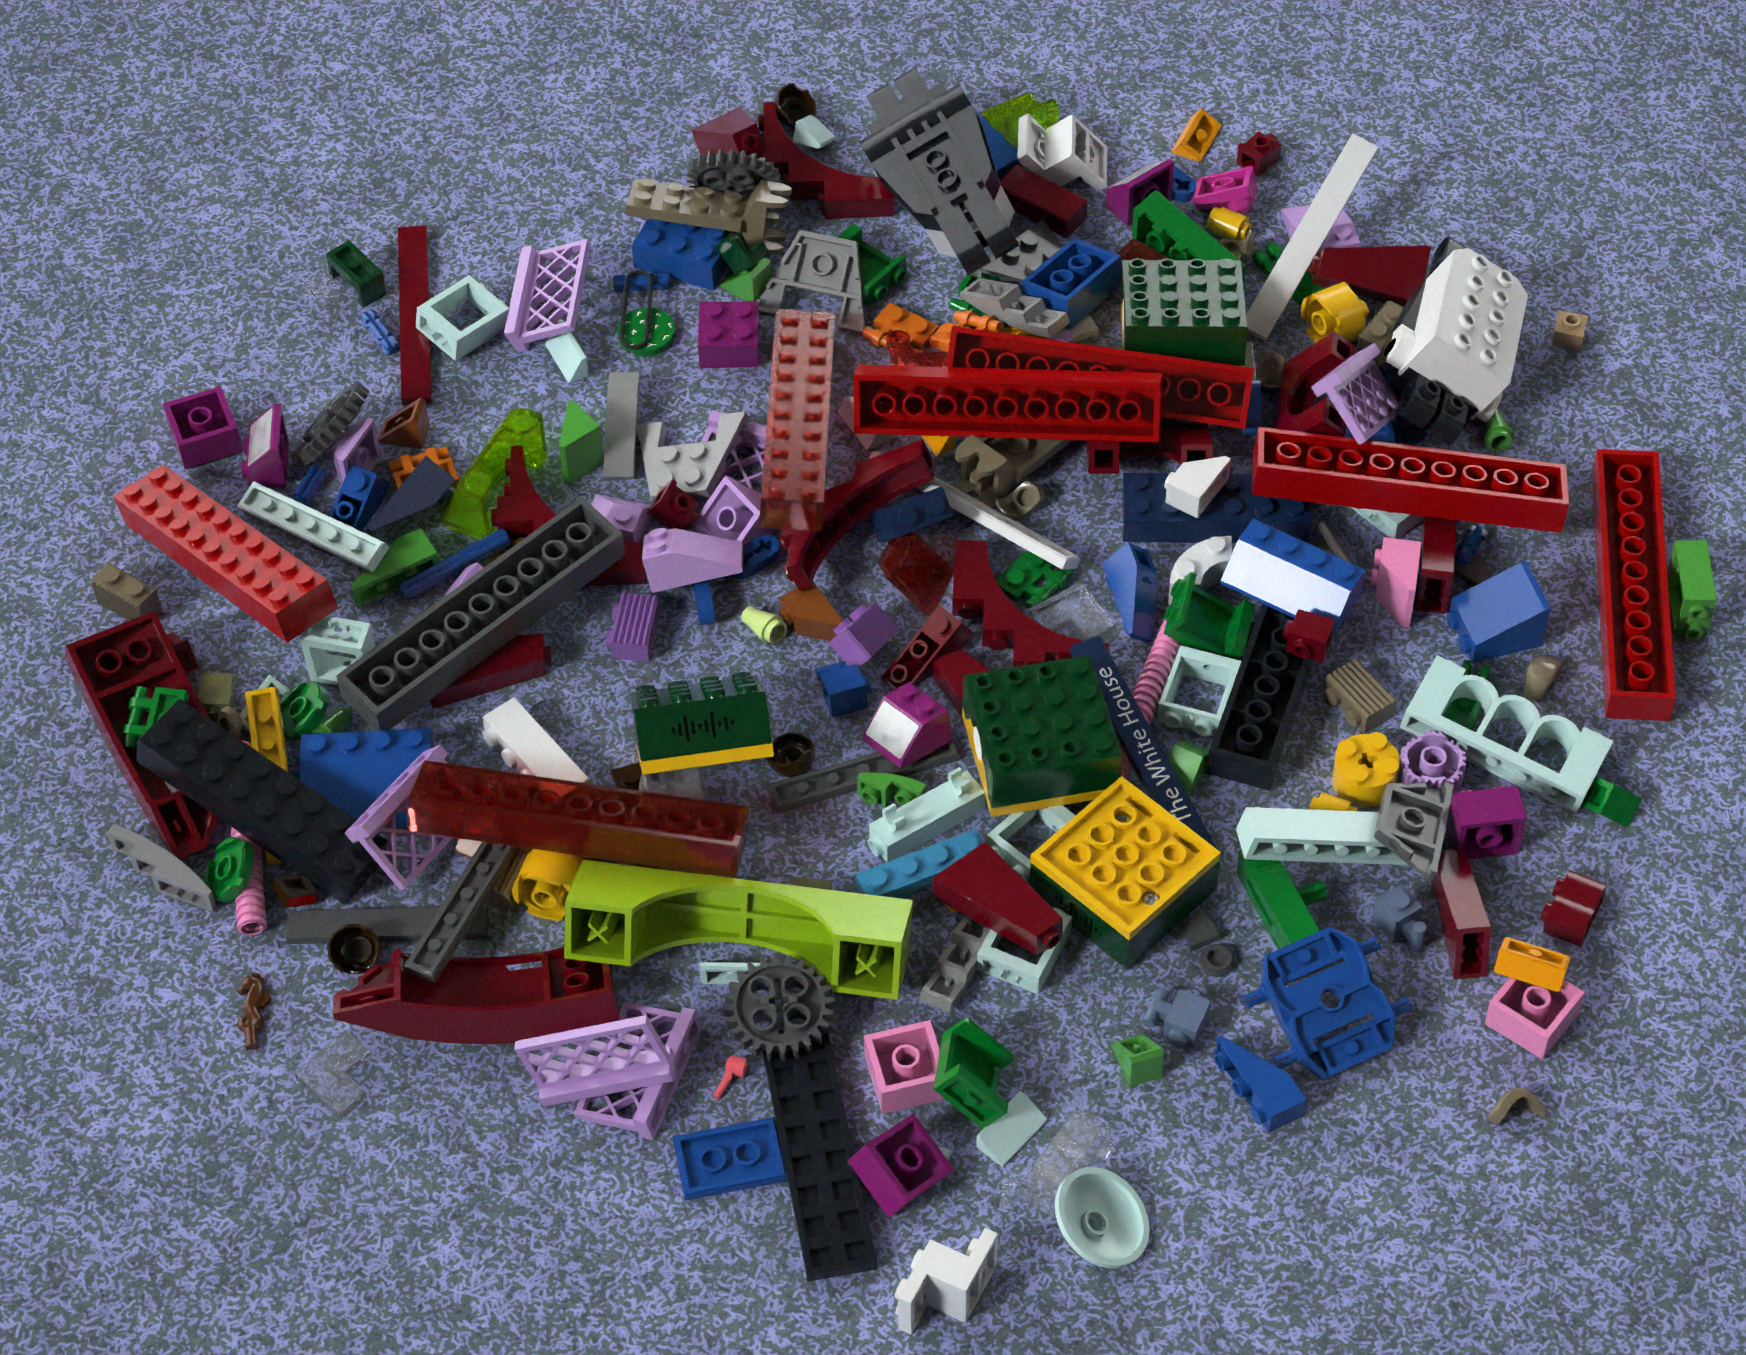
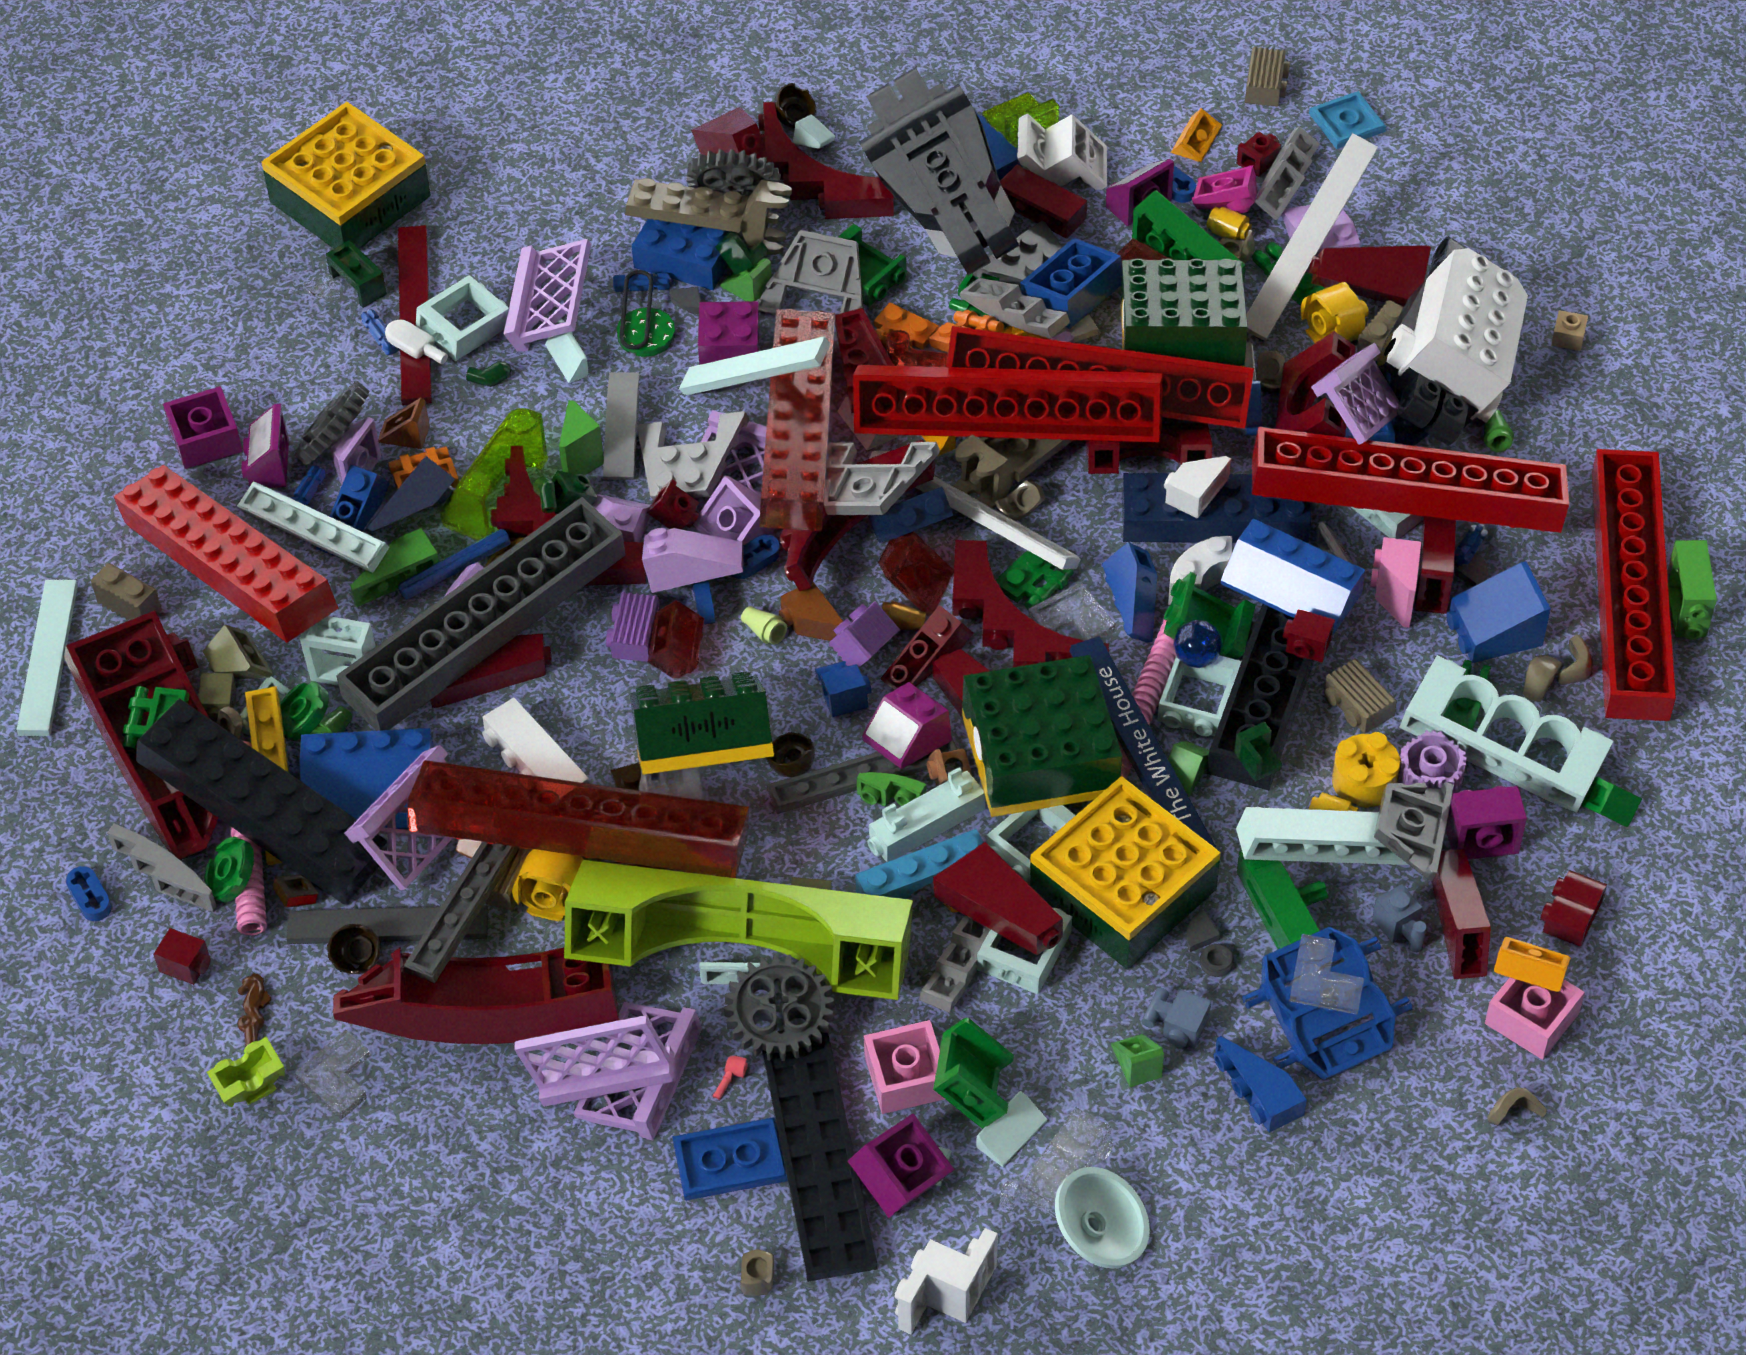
none -> light aqua tile [17,580,78,736]
none -> blue beam [66,866,112,921]
none -> dark red brick [153,928,211,985]
none -> olive slope [202,624,273,679]
none -> lime cylinder [206,1036,285,1107]
none -> yellow piece [261,101,431,249]
none -> white piece [385,320,448,364]
none -> dark green arm [466,361,511,387]
none -> dark green arm [533,476,557,513]
none -> dark green brick [551,470,597,514]
none -> clear red brick [647,600,704,679]
none -> dark grey tile [669,286,701,314]
none -> light aqua tile [679,337,830,395]
none -> dark tan hair [740,1249,774,1296]
none -> light grey wing [824,442,940,515]
none -> dark red wing [835,308,894,414]
none -> pearl gold cone [881,600,926,631]
none -> nougat bracket [927,748,972,786]
none -> clear blue hair [1173,620,1224,668]
none -> dark green panel [1234,722,1282,781]
none -> dark tan brick [1245,46,1290,107]
none -> light grey slope [1255,126,1320,220]
none -> clear plate [1289,934,1364,1014]
none -> dark azure tile [1309,91,1386,149]
none -> dark tan hair [1558,634,1593,685]

